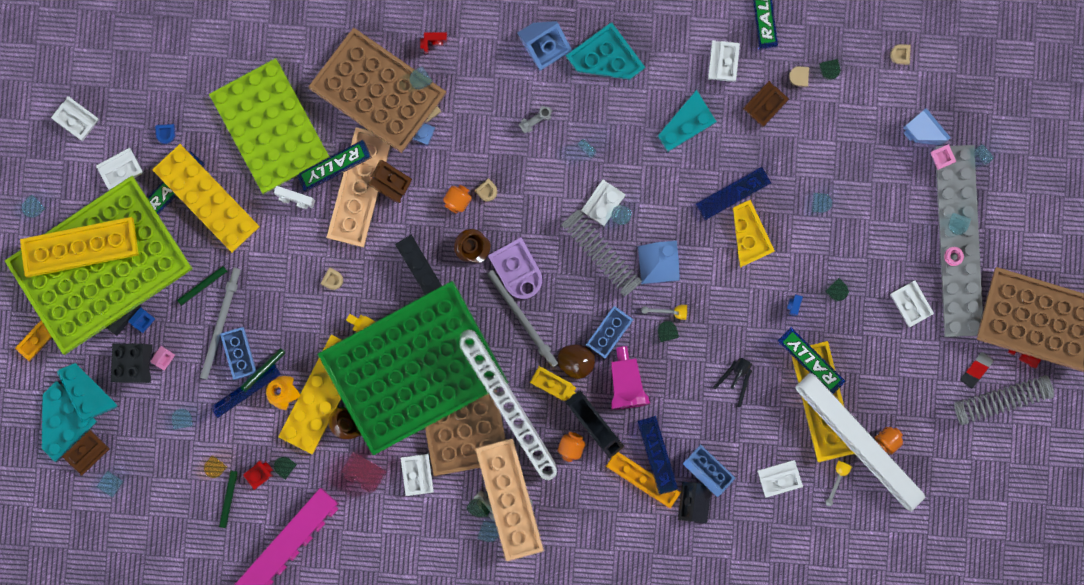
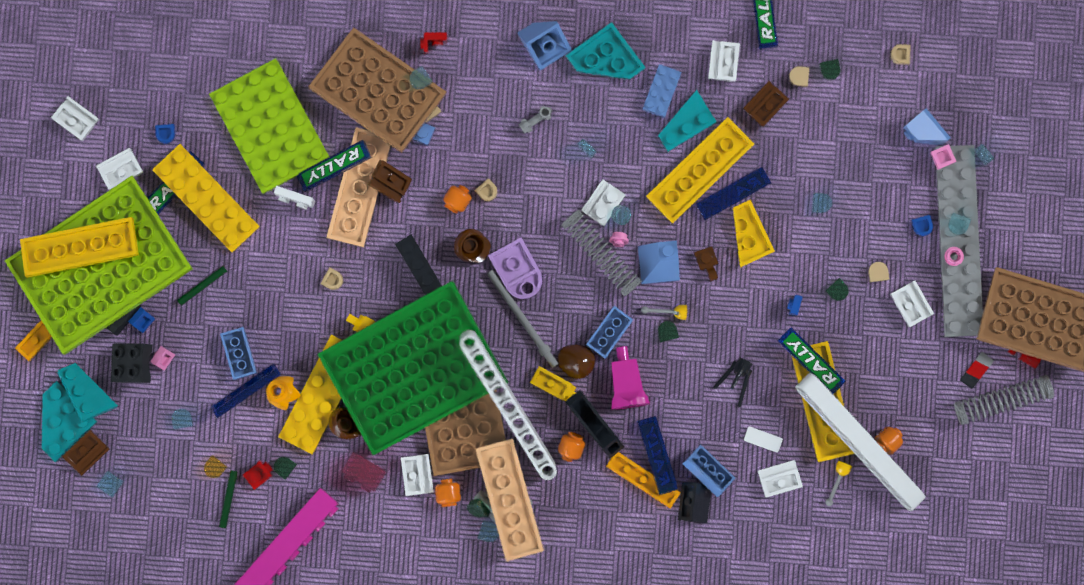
clear light blue tile [22,194,46,218] -> none
light grey bar [200,268,241,380] -> none
dark green bar [240,348,285,392] -> none
none -> orange head [435,479,461,507]
none -> bright pink plate [609,232,629,247]
none -> medium blue piece [642,64,682,118]
none -> yellow plate [646,117,754,224]
none -> reddish brown plate [694,246,719,282]
none -> white sticker [744,426,783,452]
none -> tan tile [868,262,889,282]
none -> blue tile [911,215,933,236]

